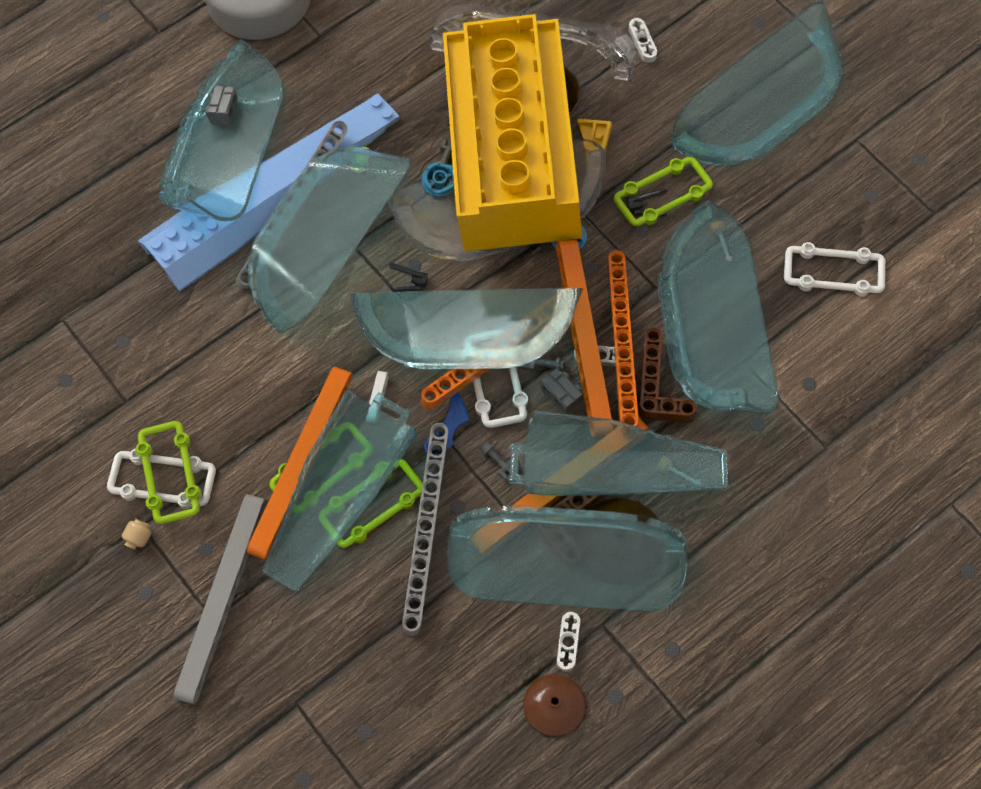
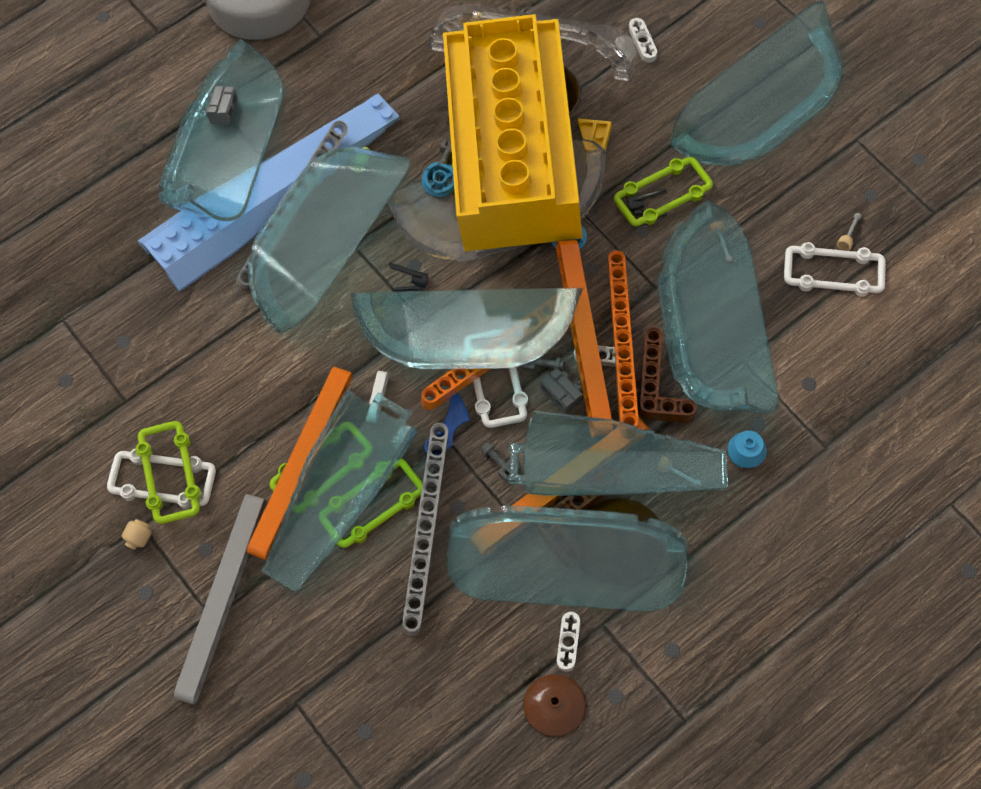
none -> dark azure cone [728,431,767,468]
none -> tan hinge [837,213,861,251]

